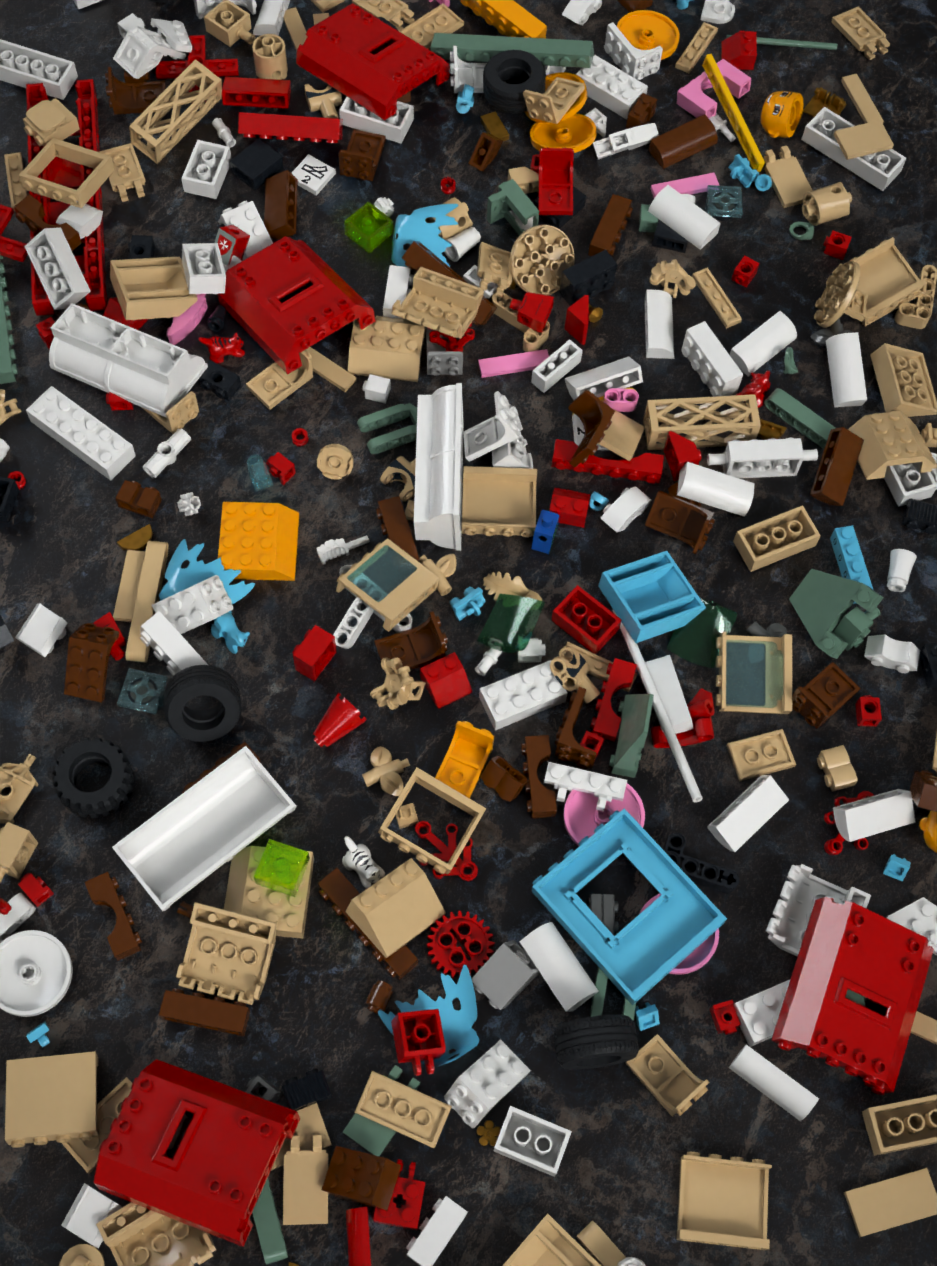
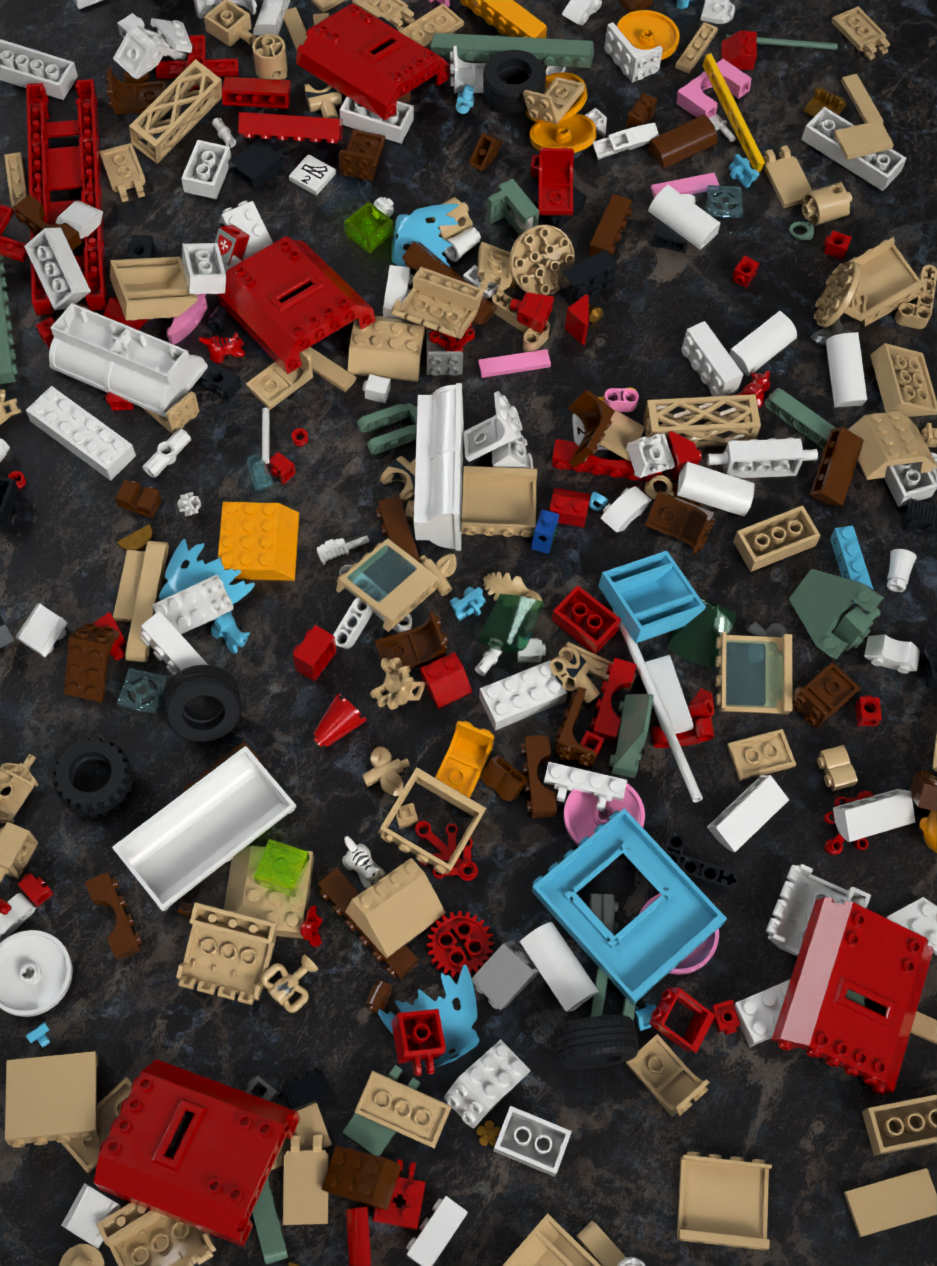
tan window [19,138,114,208] -> none
tan brick [23,98,80,147] -> none
reddish brown brick [159,988,250,1037] -> none
reddish brown brick [264,170,298,239] -> none
tan tile [317,444,354,480] -> none
red bush [441,177,456,194] -> none
pearl gold tile [480,111,509,141] -> none
tan slope [507,166,539,194] -> none
white brick [531,339,583,393] -> none
white brick [565,357,643,400] -> none
white brick [576,55,648,119] -> none
sand green panel [639,204,658,232] -> none
white brick [644,290,674,359] -> none
tan piece [649,259,696,298] -> none
tan tile [692,267,742,328] -> none
white brick [729,1045,819,1121] -> none
medium azure tile [755,174,772,191] -> none
pearl gold tile [757,419,787,440] -> none
light orange piece [761,91,804,138] -> none
sand green piece [783,347,798,374] -> none
medium azure tile [883,854,911,881] -> none
none -> tan piece [261,954,318,1013]
none -> white bar [262,408,269,464]
none -> red plate [300,905,322,947]
none -> white slope [626,433,675,478]
none -> tan piece [644,475,675,500]
none -> red window [649,987,716,1053]

